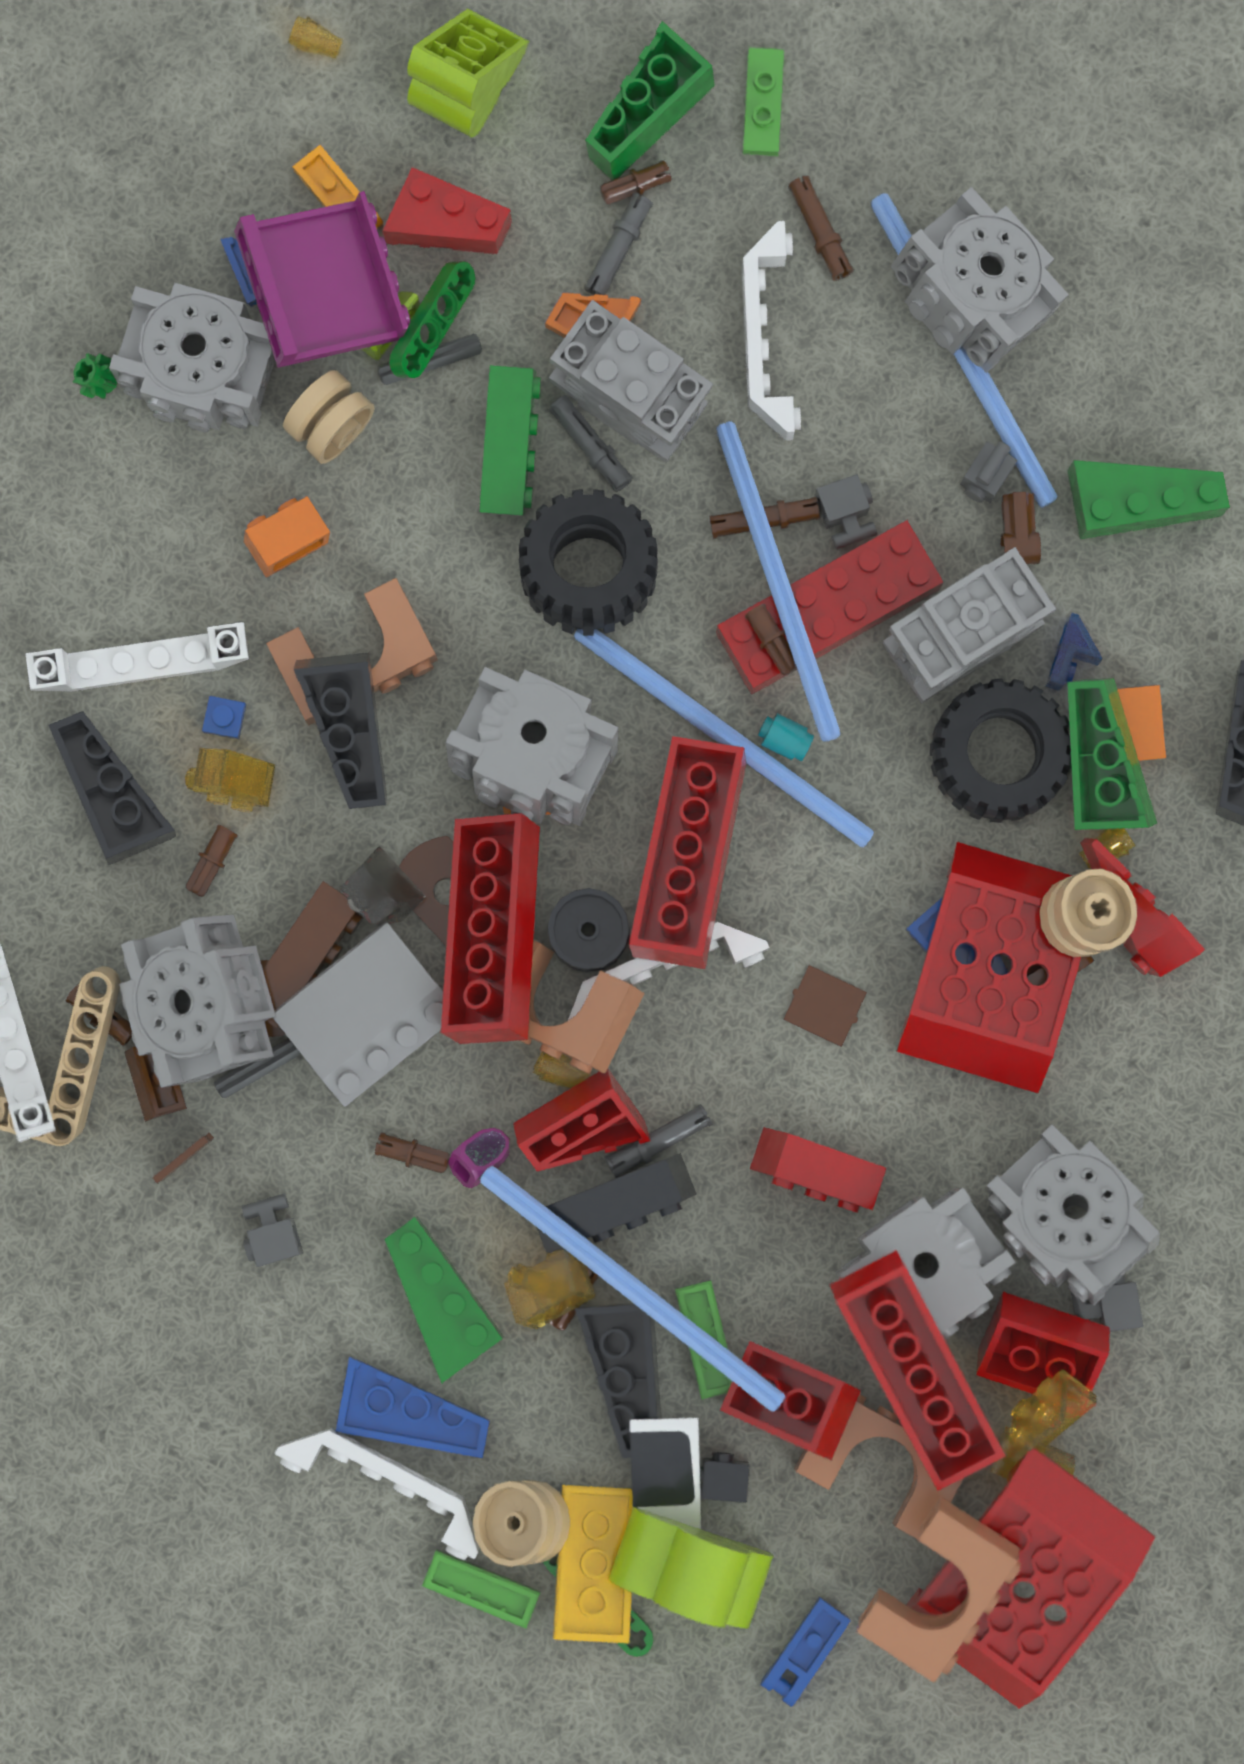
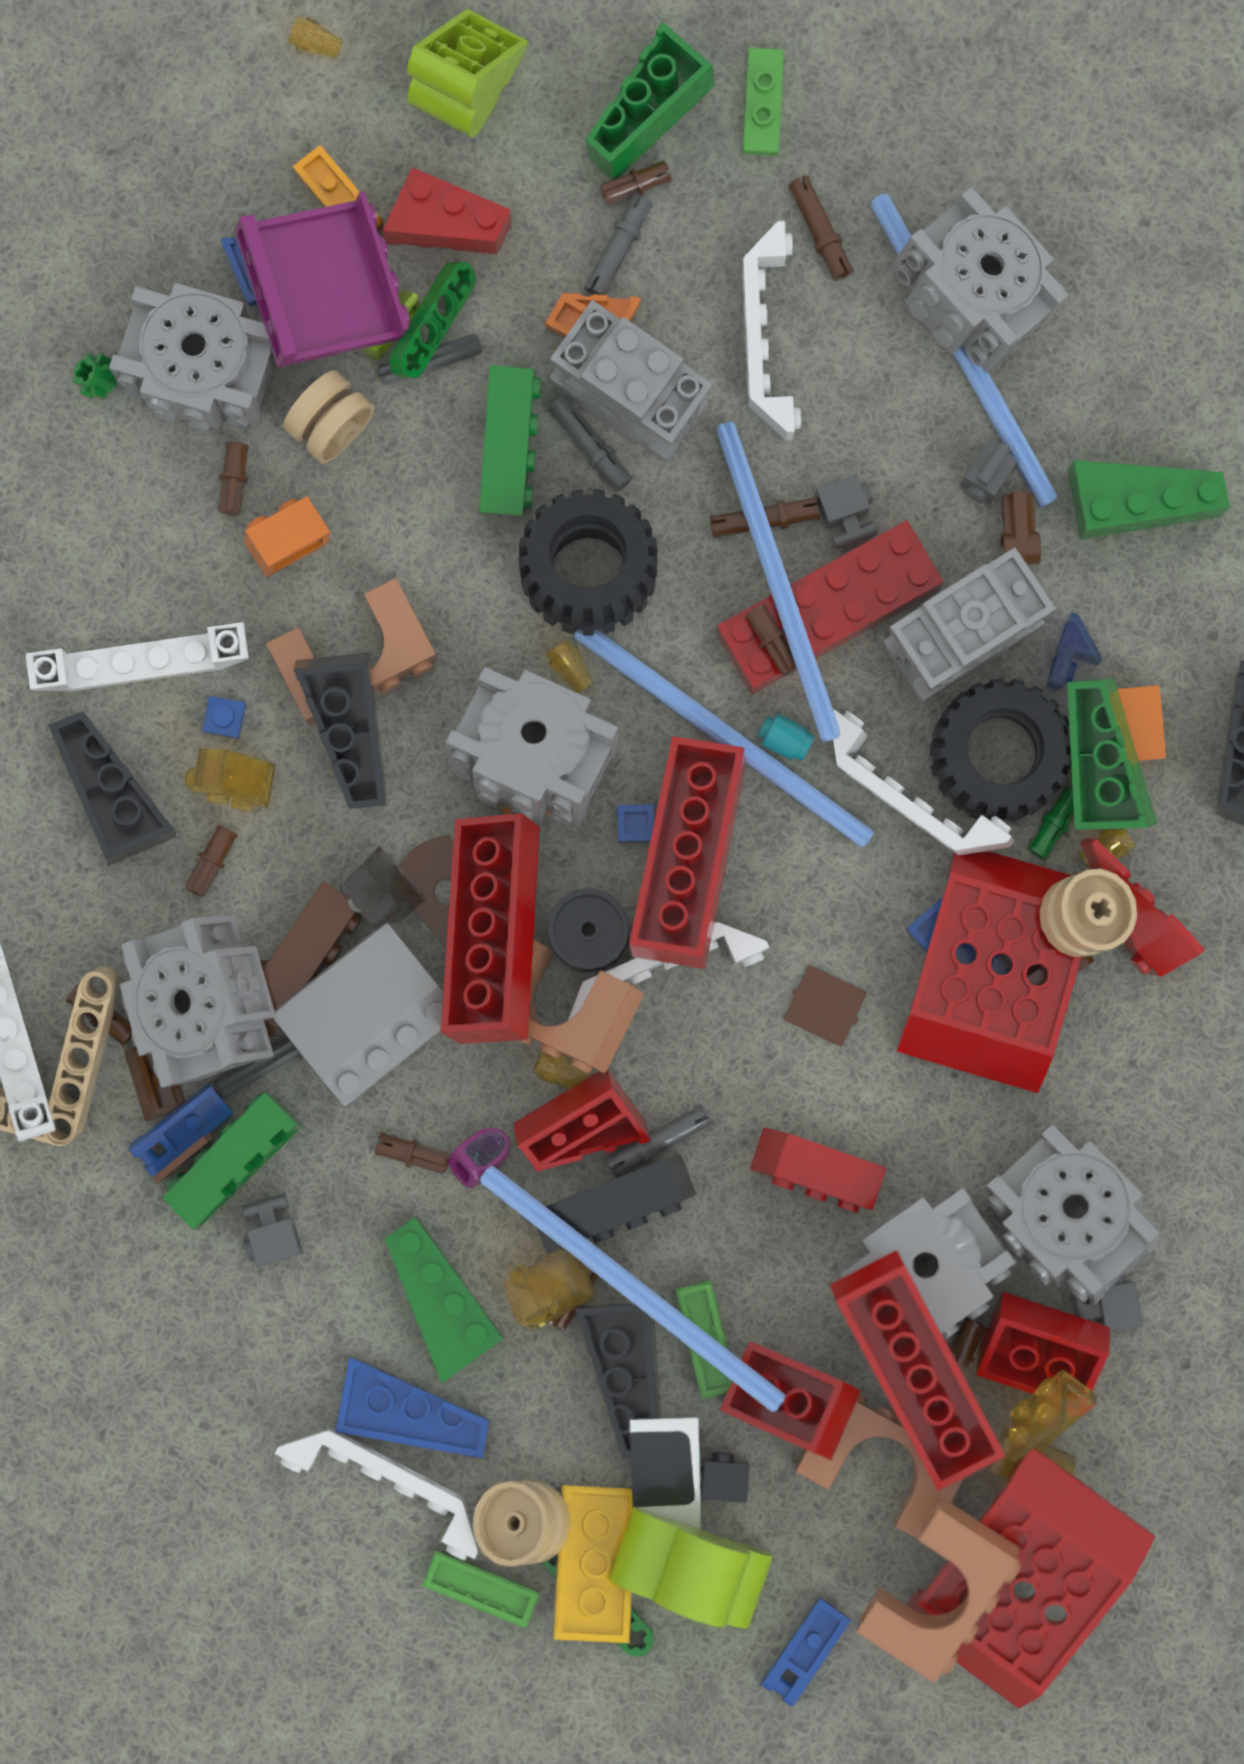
none -> blue plate [128,1083,233,1177]
none -> green wedge [162,1092,304,1230]
none -> reddish brown axle [219,442,249,516]
none -> clear yellow cone [545,638,594,693]
none -> blue plate [617,804,654,843]
none -> white slope [833,709,1014,855]
none -> reddish brown axle [948,1317,987,1375]
none -> green pin [1026,787,1074,861]

